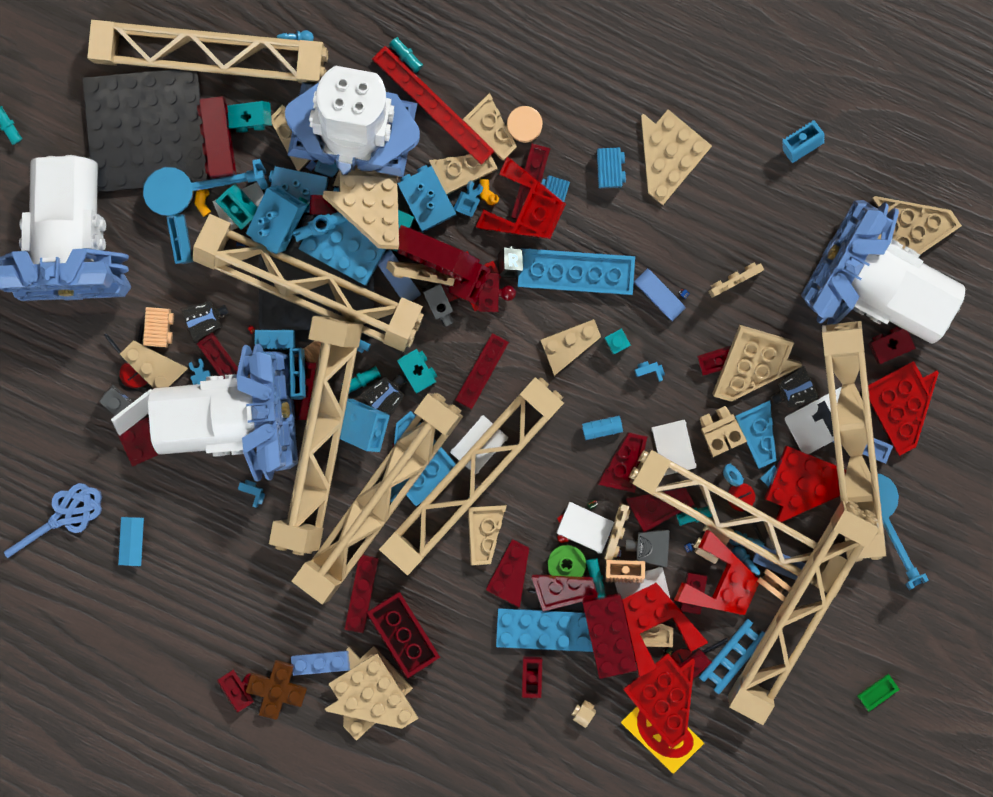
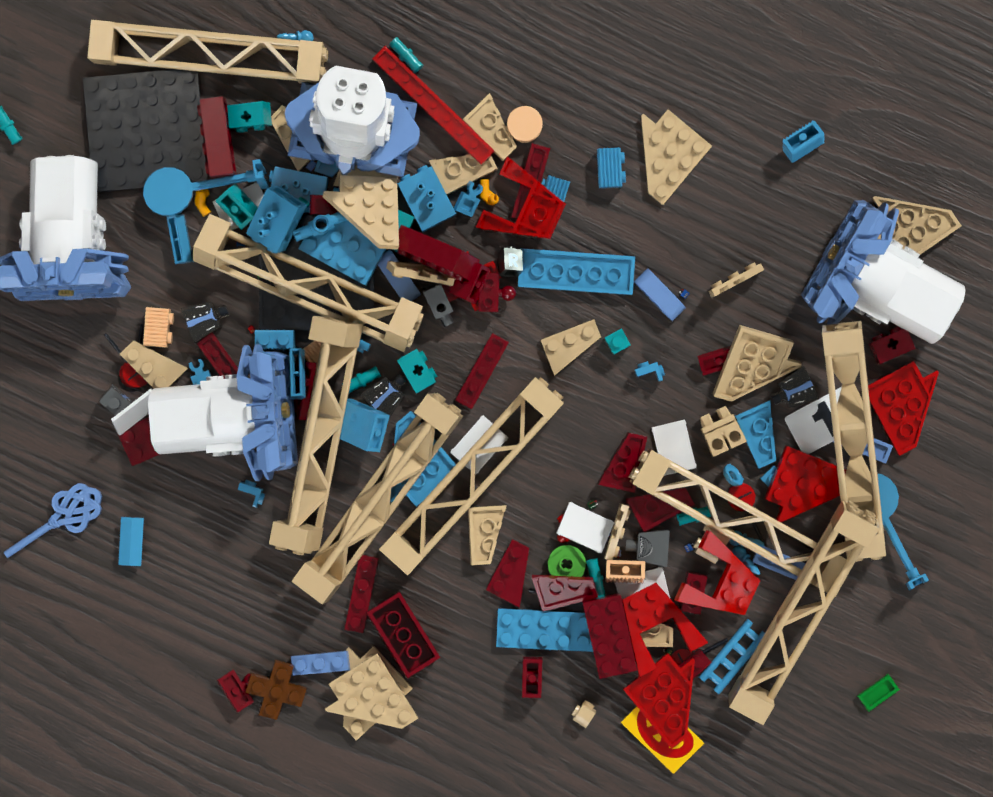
dark azure axle [582,416,623,440] -> none
light nougat head [757,569,792,601] -> none

